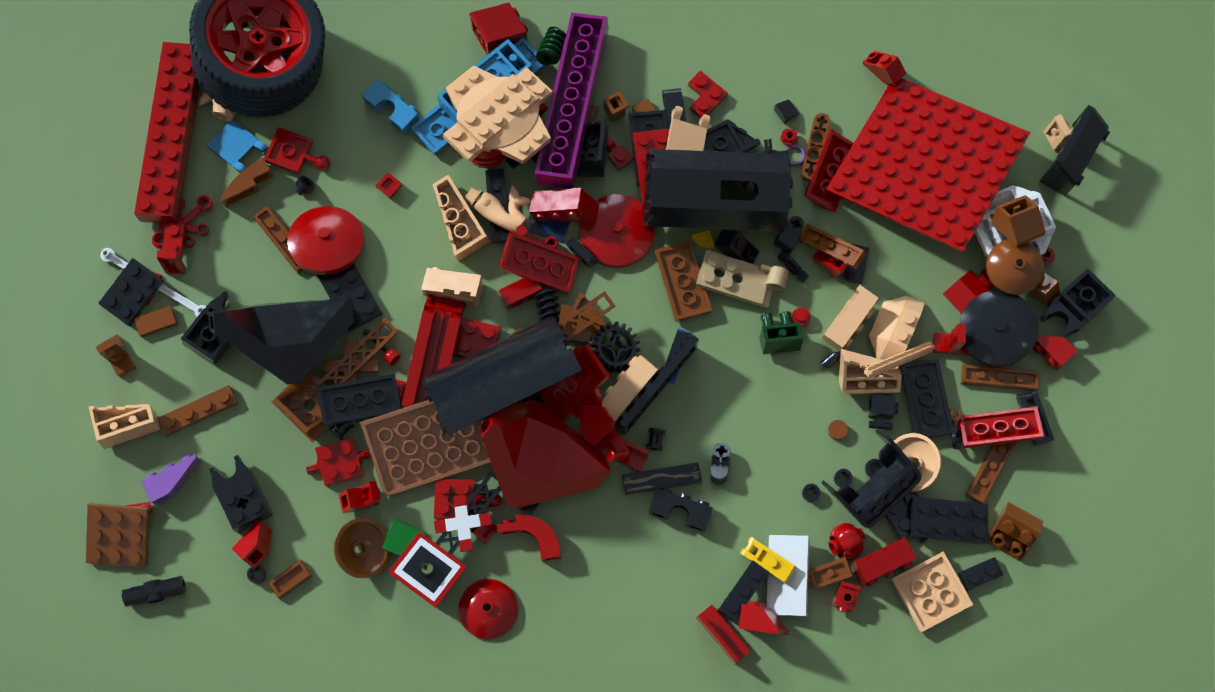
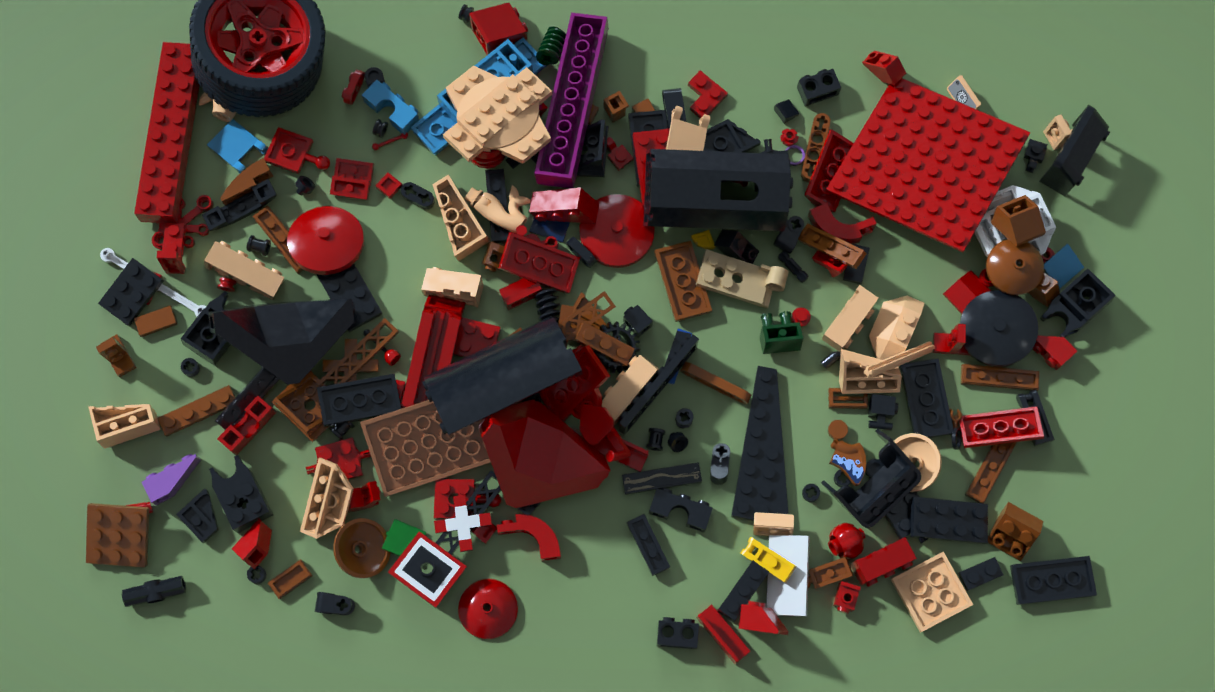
none -> black wing [176,488,219,543]
none -> black bush [180,358,200,377]
none -> black slope [202,179,277,231]
none -> light nougat wedge [204,241,284,300]
none -> black tile [215,367,279,430]
none -> red bush [217,277,237,292]
none -> red arch [217,396,276,455]
none -> black bush [246,235,271,256]
none -> light nougat wedge [300,458,354,539]
none -> black piece [314,592,355,615]
none -> red slope [330,158,374,200]
none -> red plate [342,69,365,105]
none -> black tile [365,67,385,88]
none -> black bush [372,119,388,138]
none -> red hinge [372,133,408,150]
none -> black beam [401,182,435,209]
none -> black bush [458,4,474,23]
none -> dark orange brick [482,242,505,272]
none -> dark orange plate [574,322,635,366]
none -> black brick [623,305,653,338]
none -> black plate [626,514,670,576]
none -> black brick [657,617,699,649]
none -> black tile [668,432,688,452]
none -> black bush [675,408,693,429]
none -> dark orange beam [680,362,752,405]
none -> black wing [731,366,789,521]
none -> light nougat slope [753,512,794,536]
none -> black brick [797,69,841,107]
none -> red arch [808,203,877,244]
none -> dark orange tile [828,388,868,409]
none -> dark orange arm [829,439,866,486]
none -> slope [947,75,981,110]
none -> black plate [1010,556,1097,605]
none -> black plate [1023,139,1048,173]
none -> dark azure window [1044,244,1084,289]

